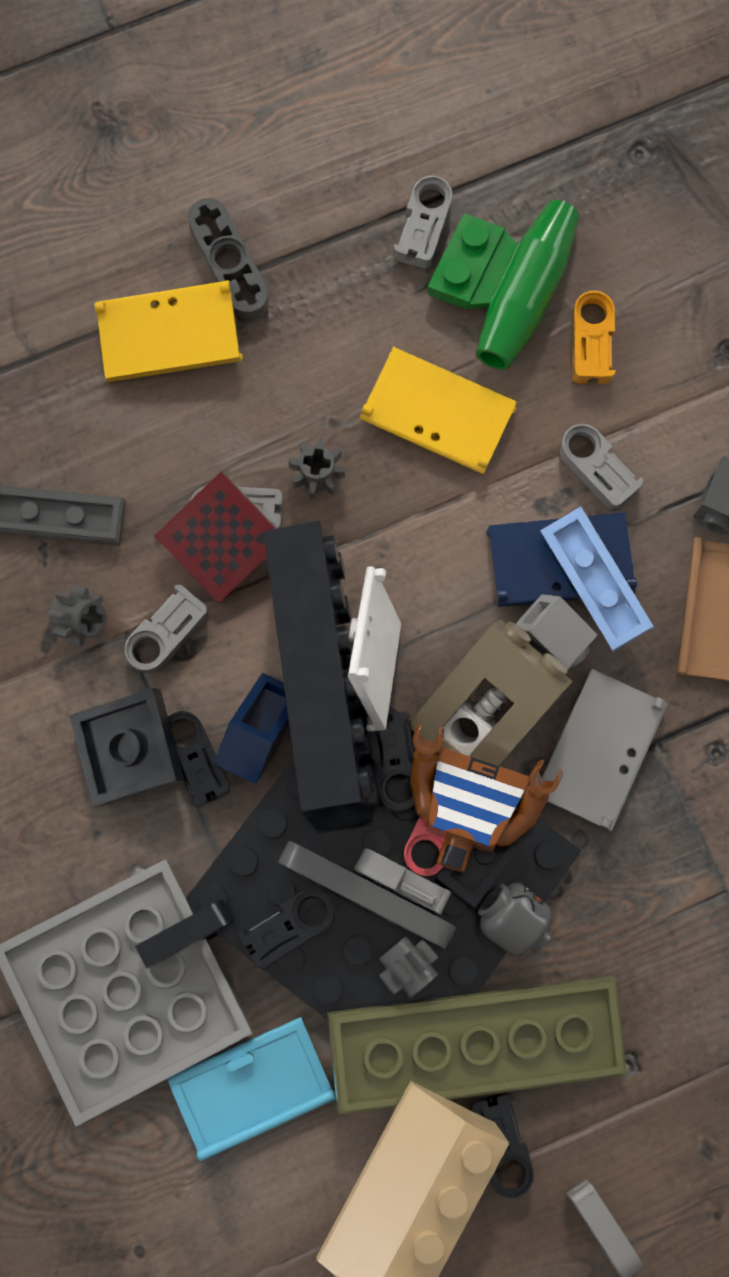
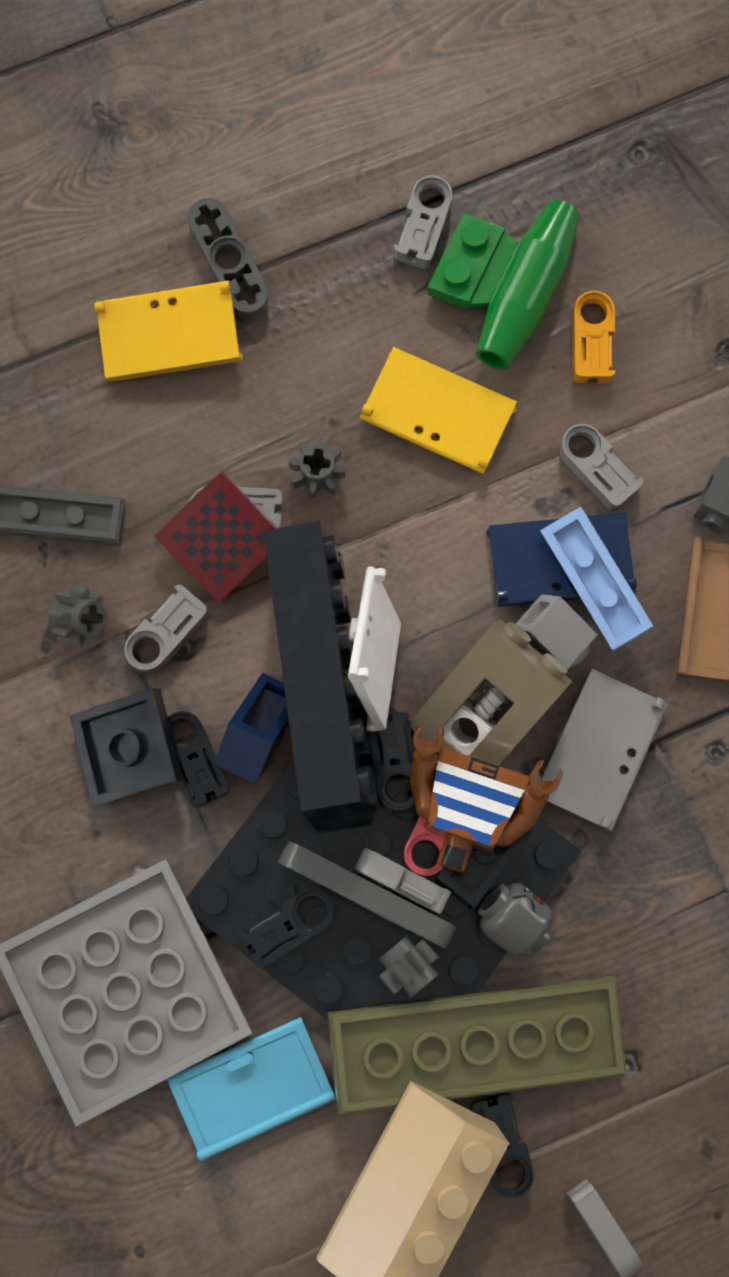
black piece [135,899,235,969] -> none

